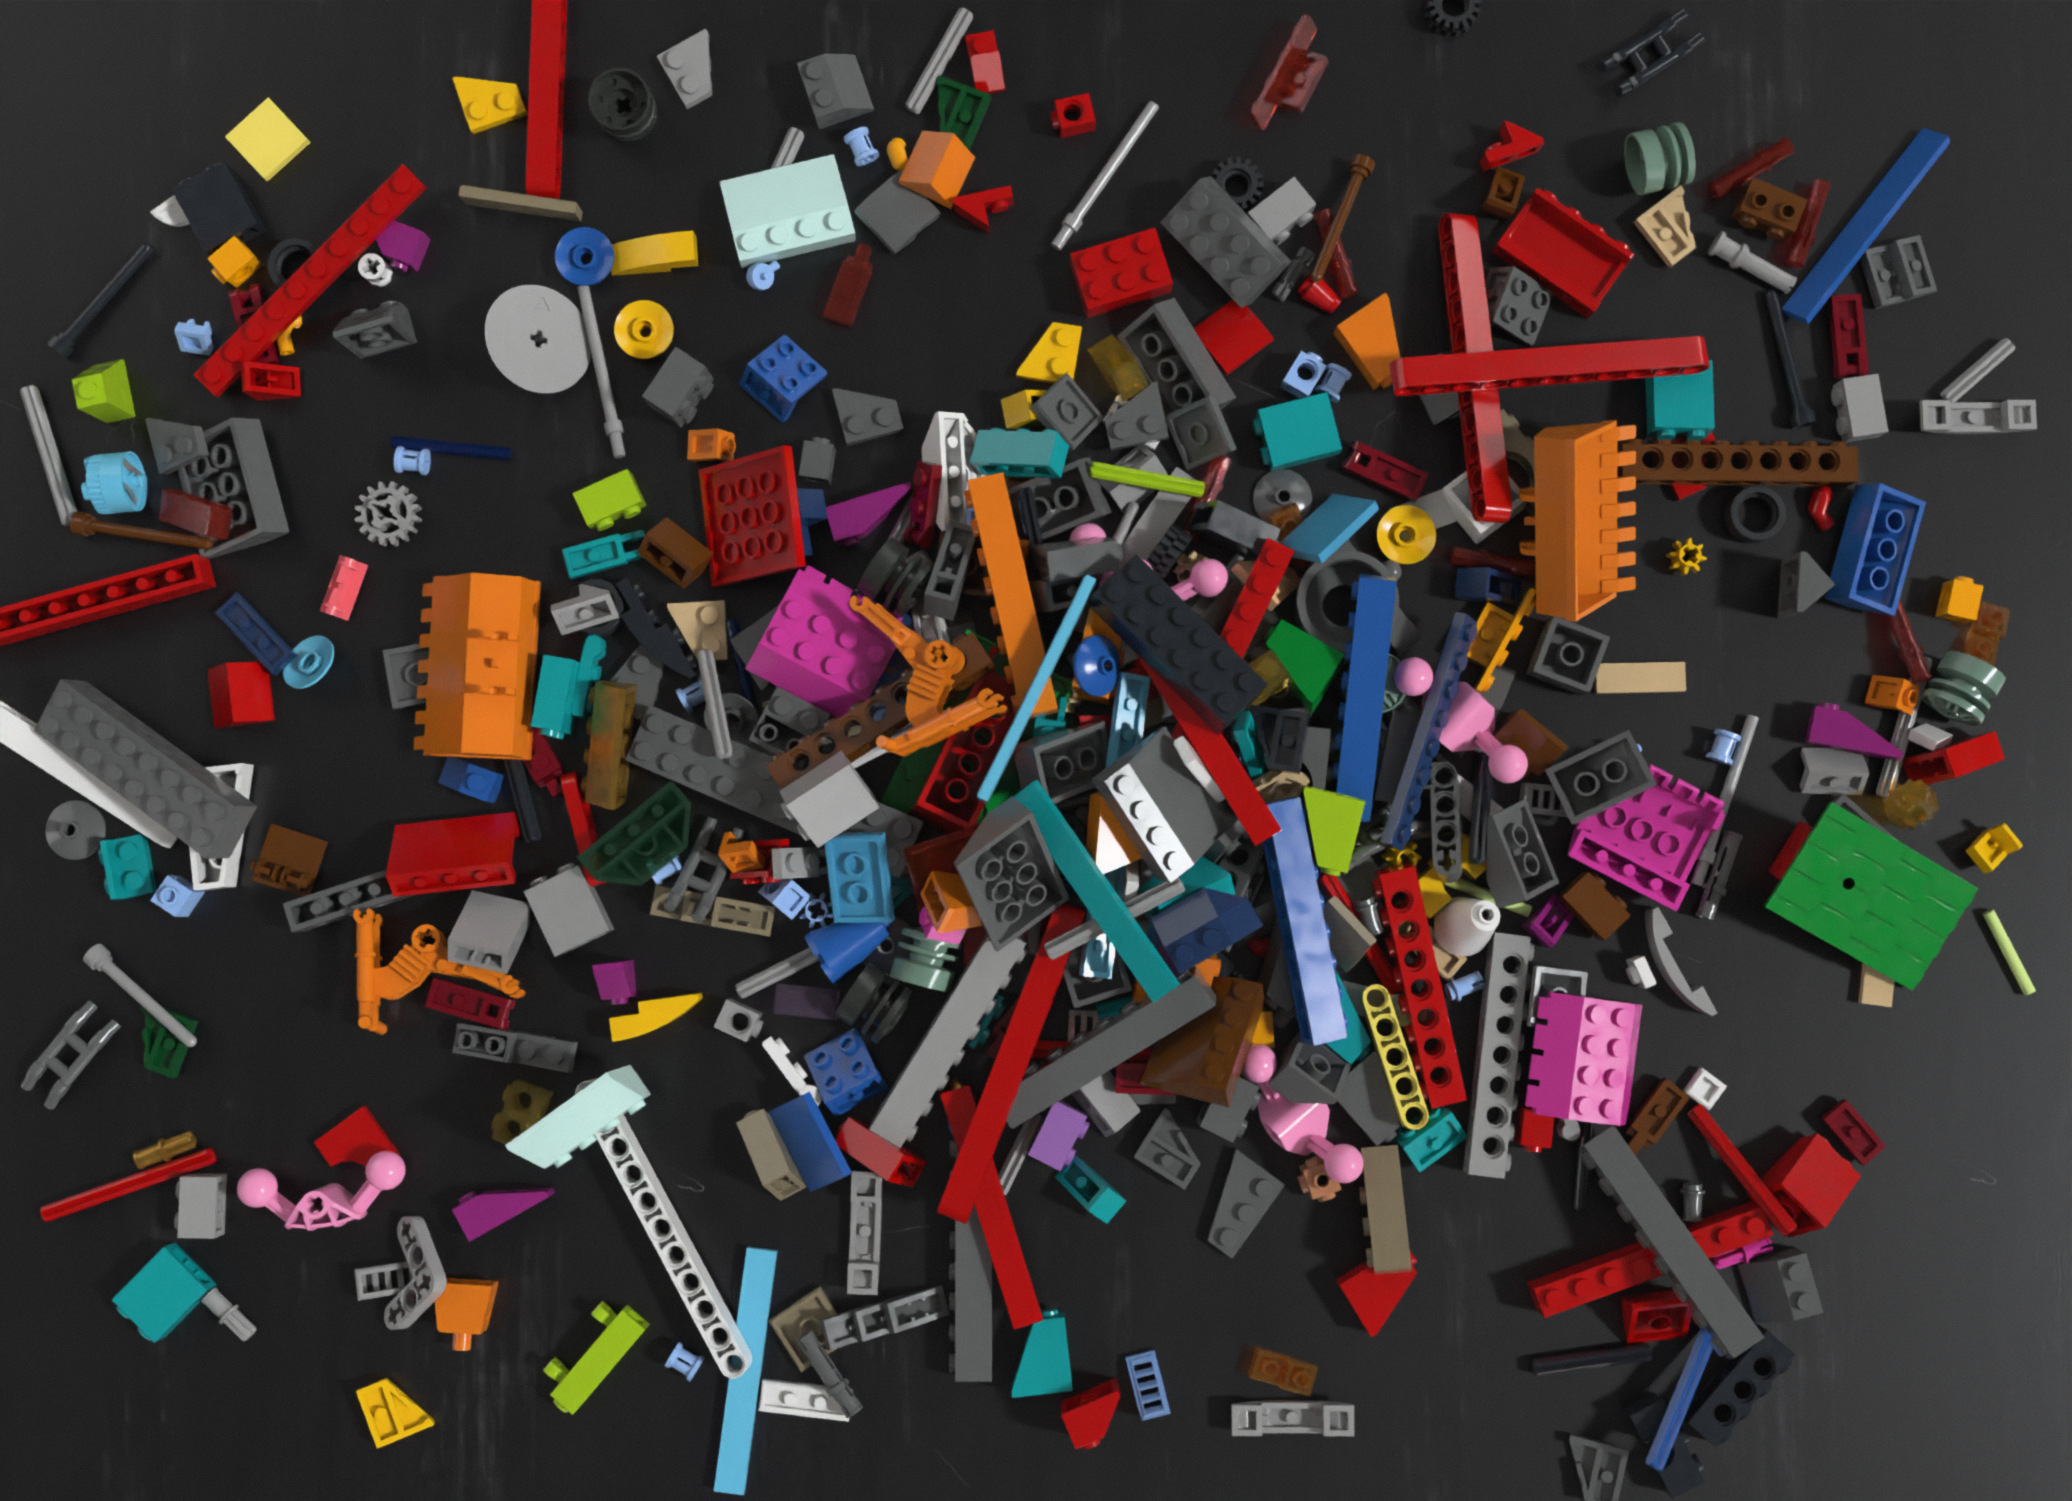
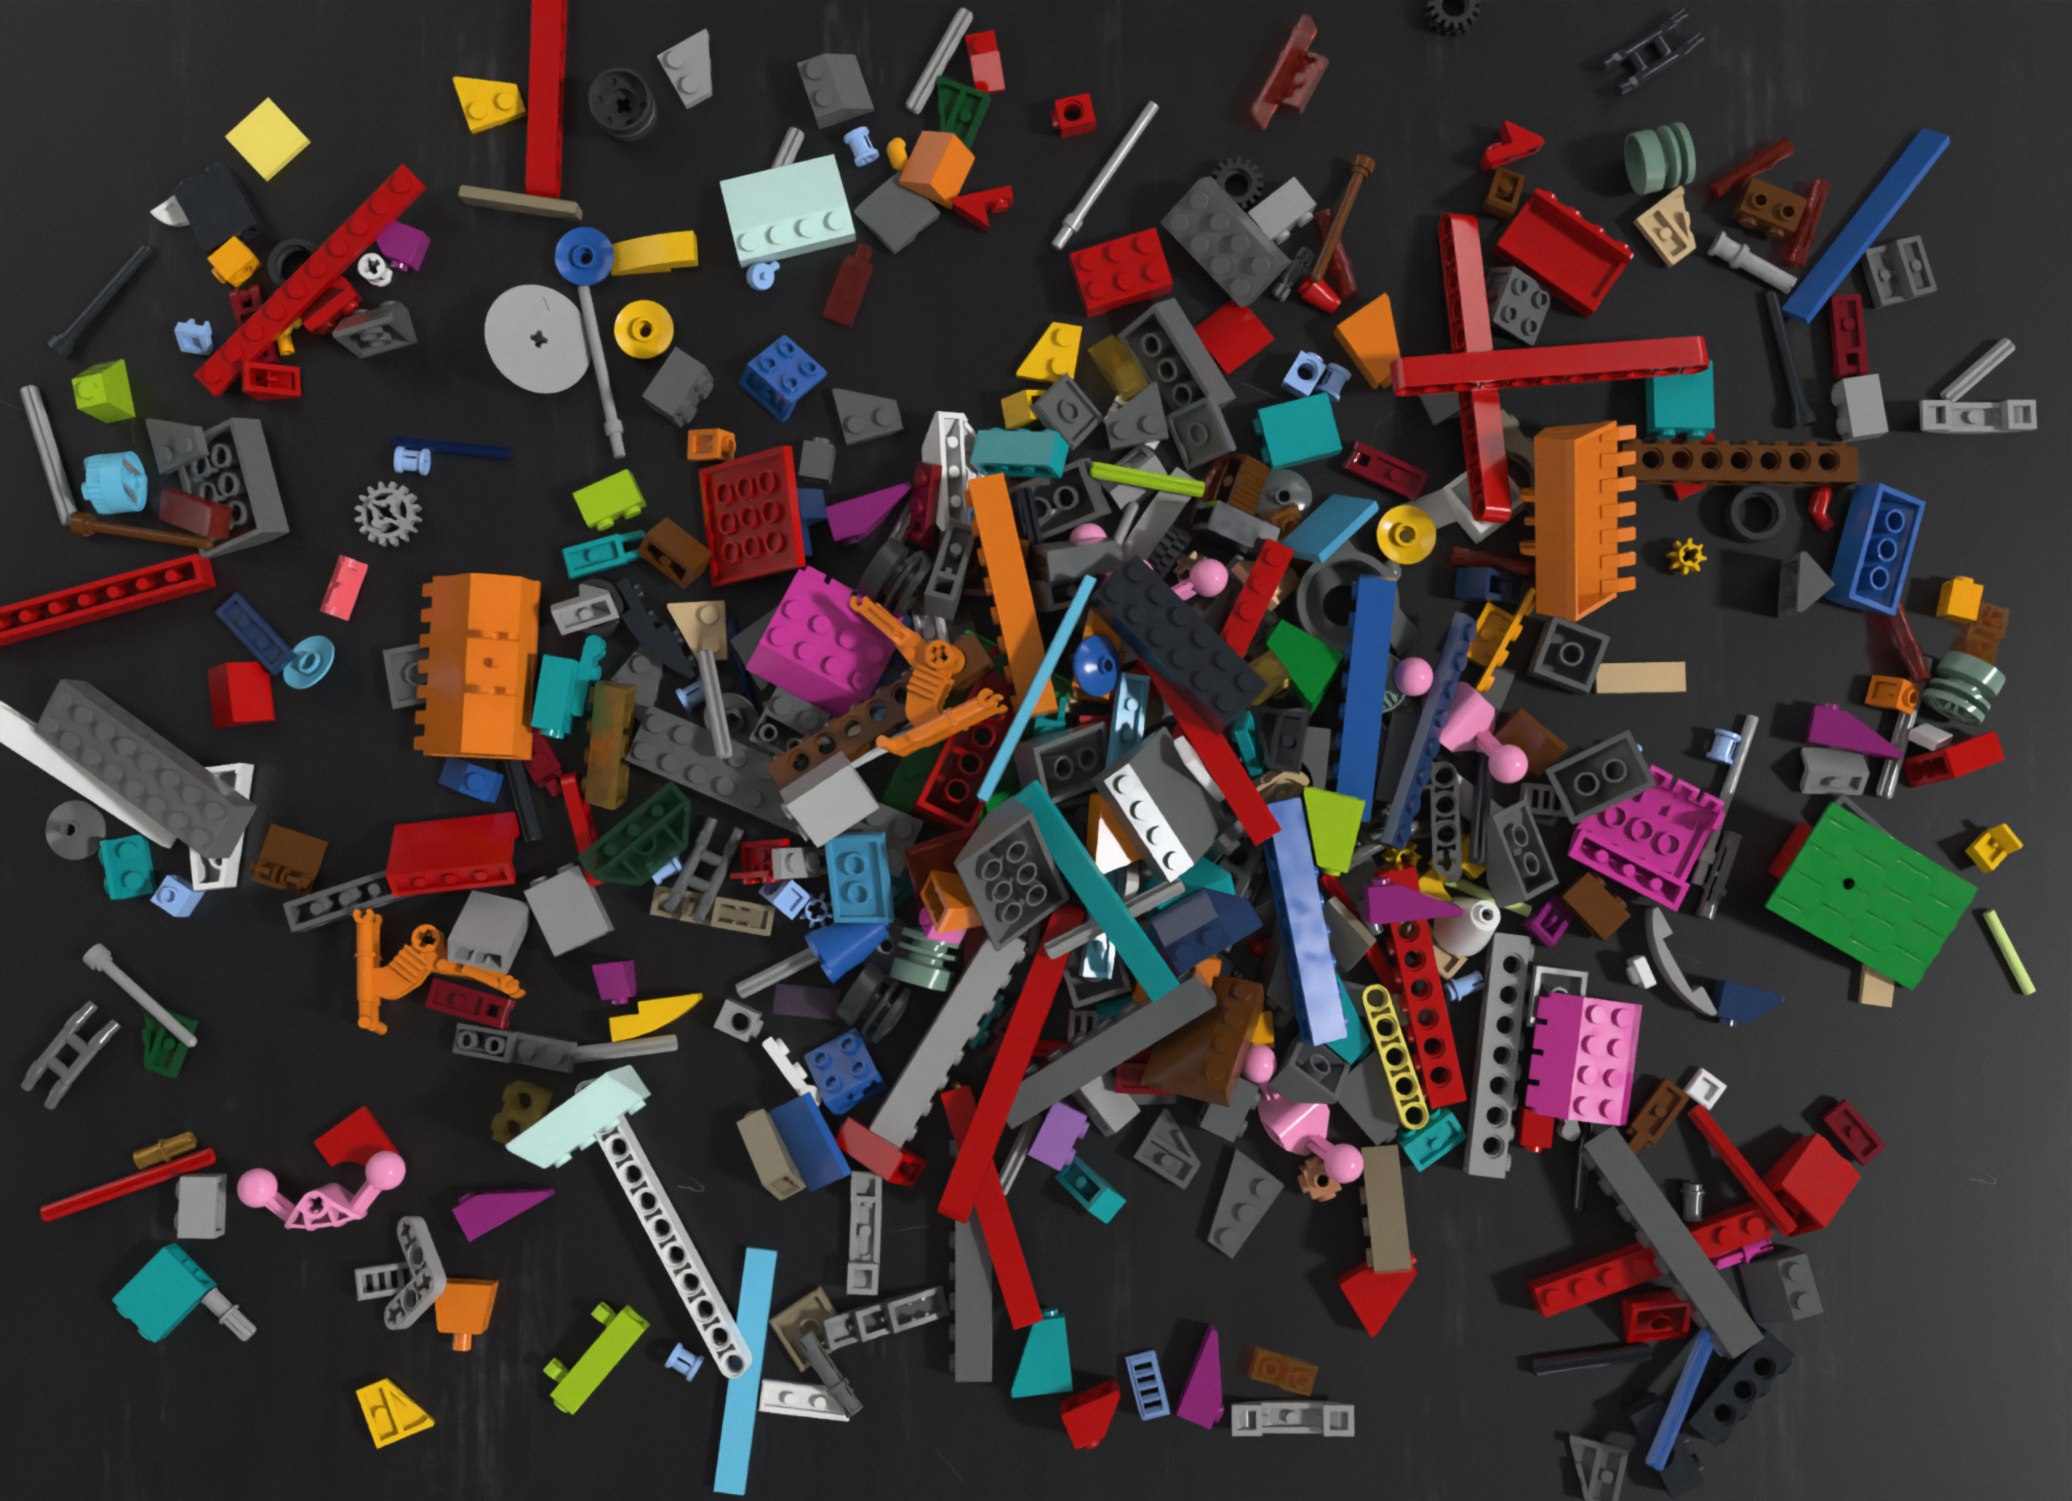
orange bracket [718,832,766,873] -> none
clear yellow gear [1883,779,1939,830] -> none
none -> red bracket [300,276,363,336]
none -> light grey axle [574,1034,678,1063]
none -> magenta slope [1175,1324,1224,1429]
none -> reddish brown brick [1213,452,1270,516]
none -> magenta slope [1362,877,1463,925]
none -> dark blue slope [1712,980,1785,1027]

